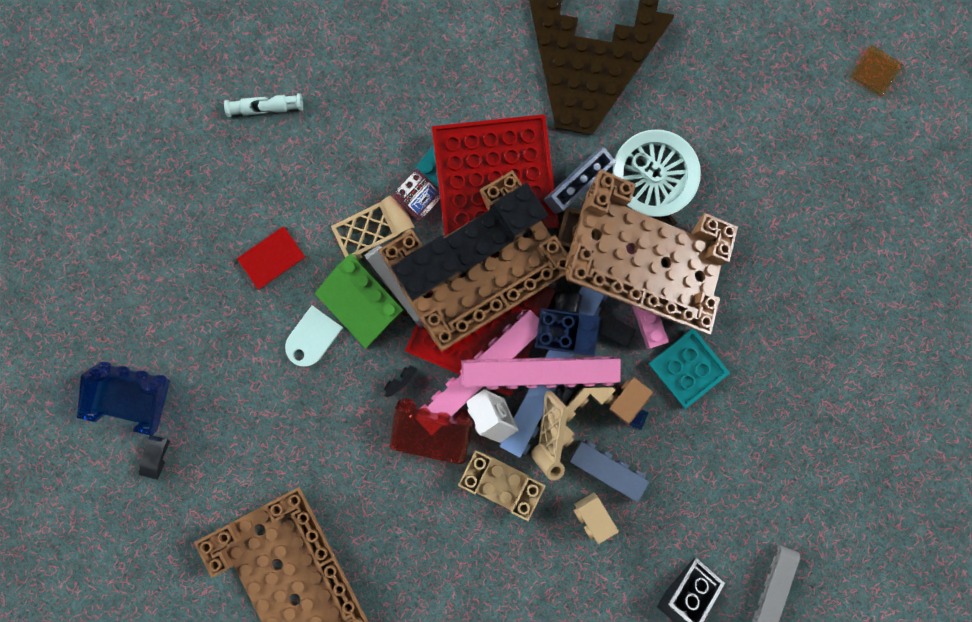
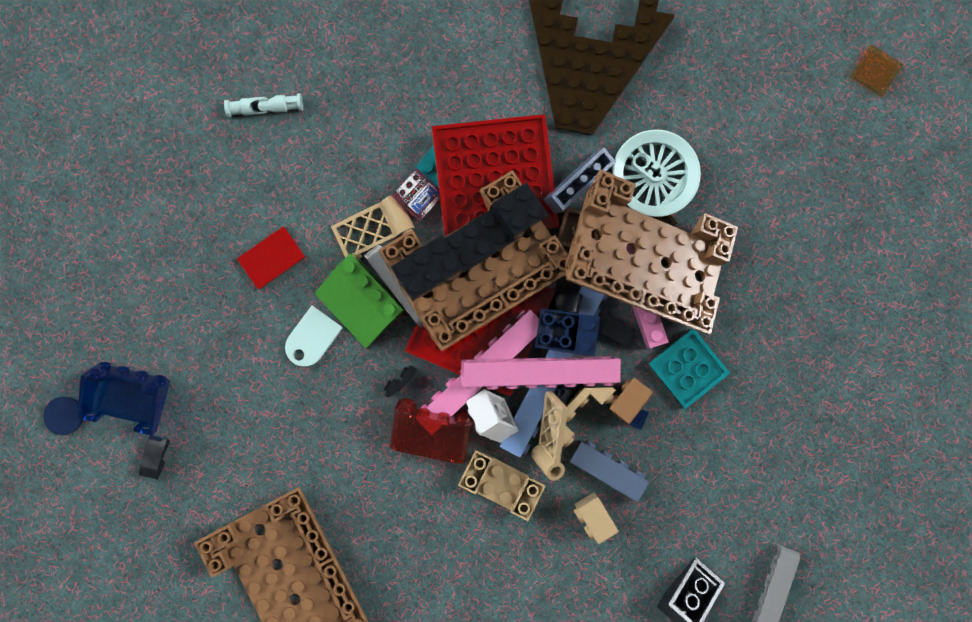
none -> dark blue tile [43,396,84,435]

